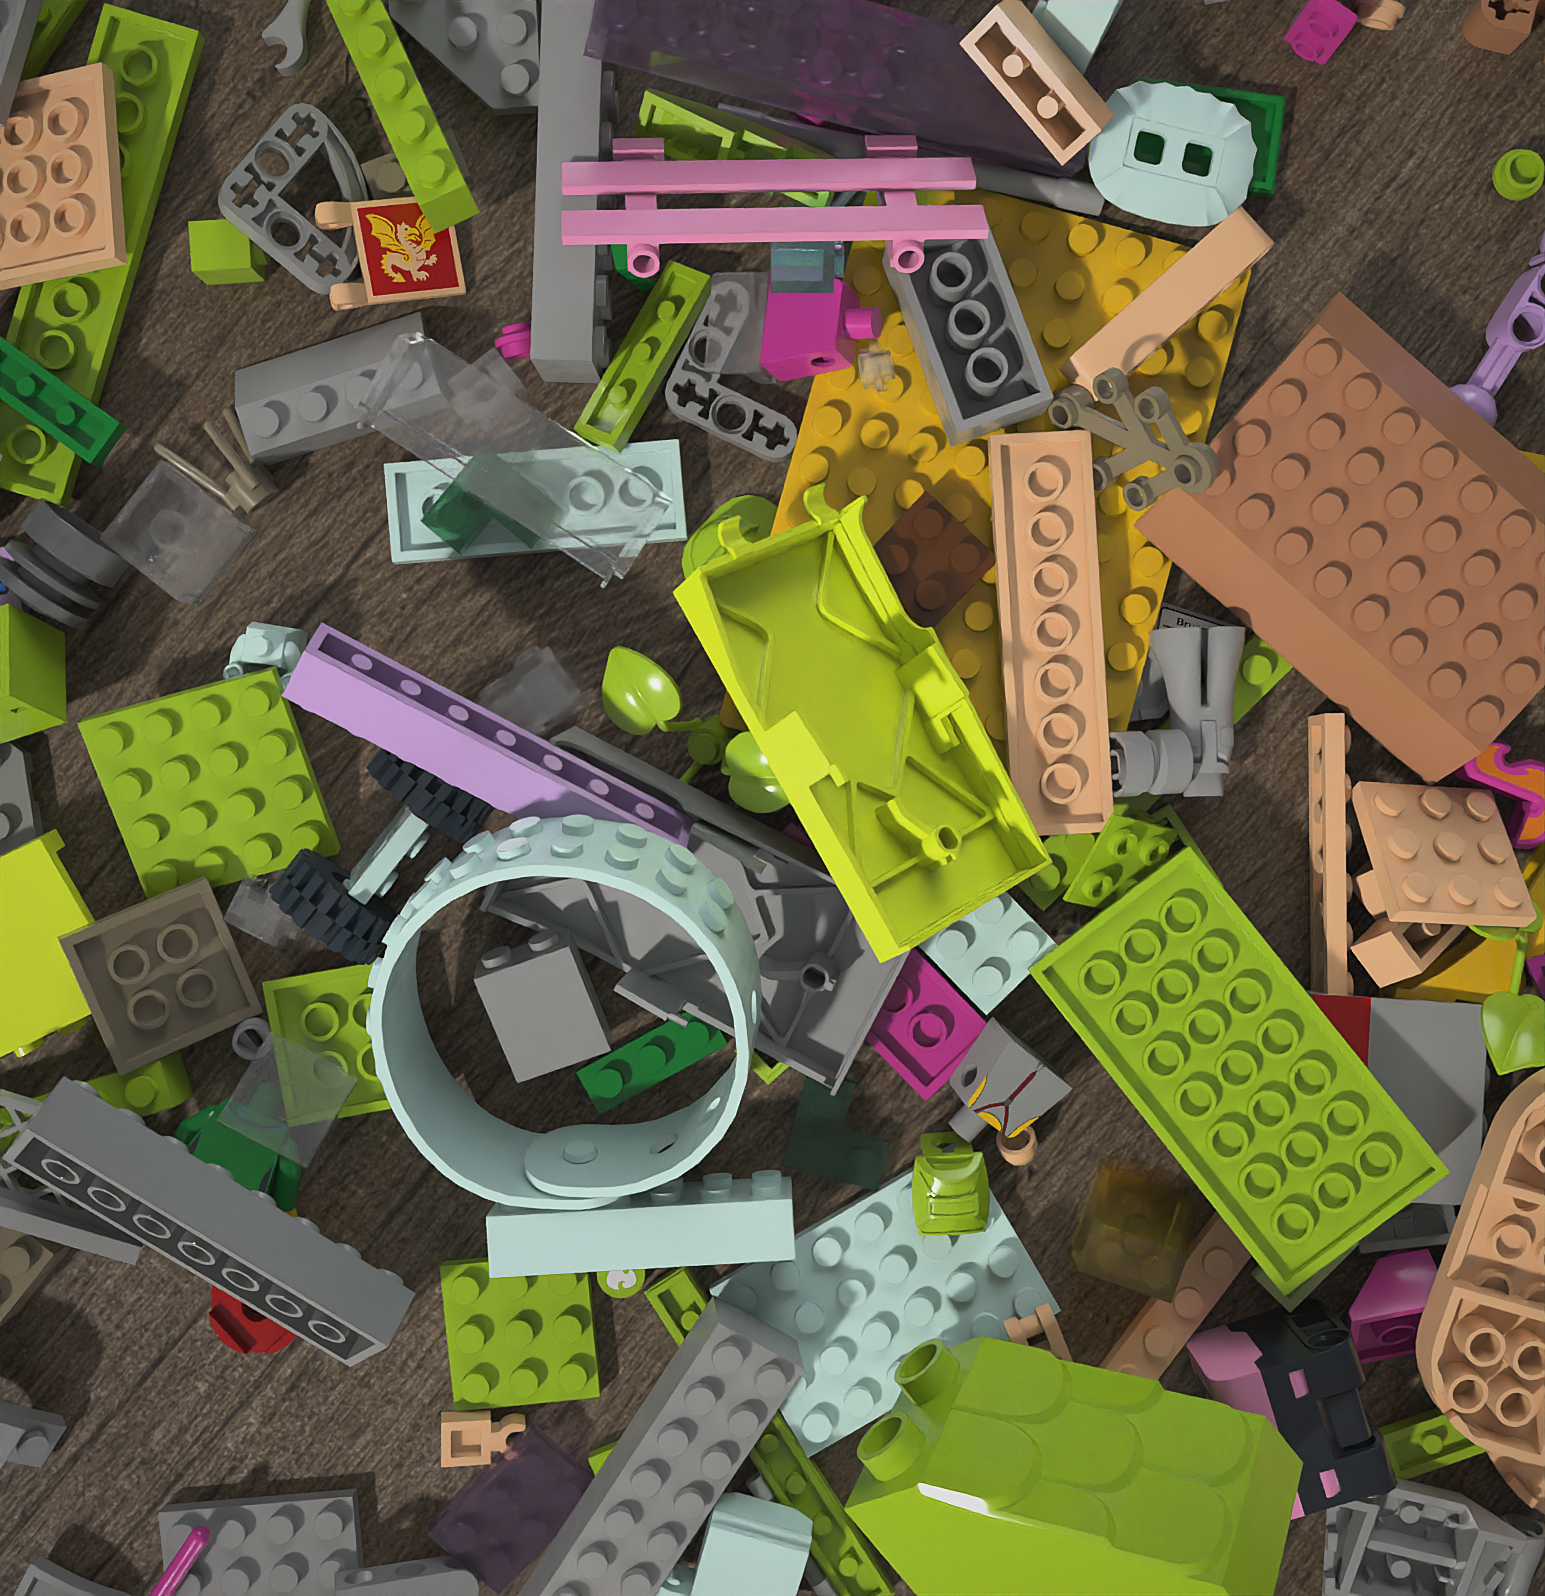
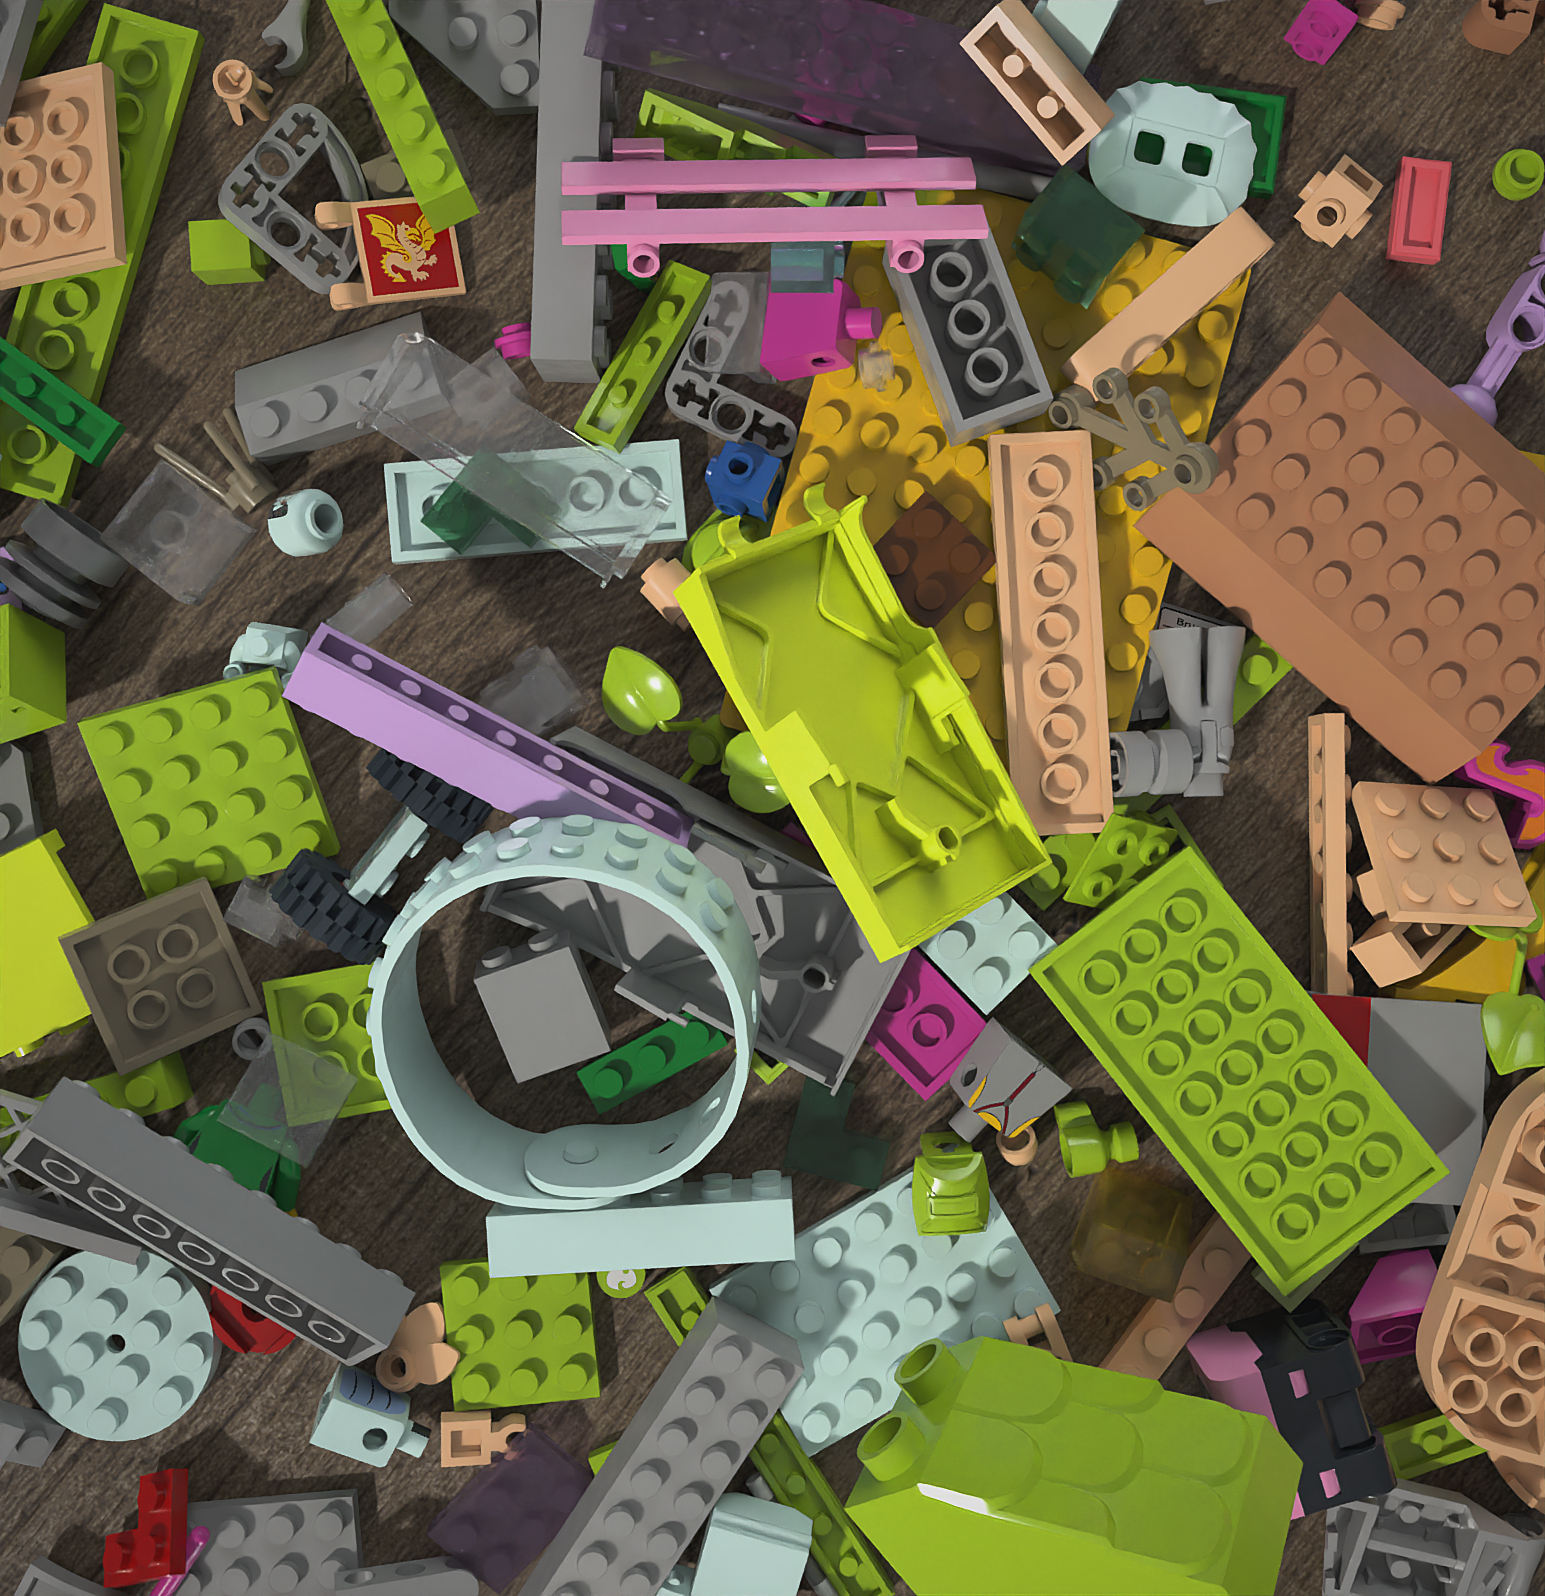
none -> light aqua piece [18,1244,222,1441]
none -> red plate [103,1468,188,1588]
none -> light nougat piece [213,60,273,126]
none -> light aqua head [268,489,344,557]
none -> light aqua torso [309,1362,431,1467]
none -> clear axle [310,572,414,645]
none -> light nougat plate [376,1302,460,1393]
none -> light nougat brick [640,557,692,632]
none -> blue brick [705,440,786,522]
none -> clear green brick [1011,164,1145,309]
none -> lime piece [1054,1100,1139,1178]
none -> light nougat brick [1294,154,1384,248]
none -> coral tile [1386,156,1452,265]

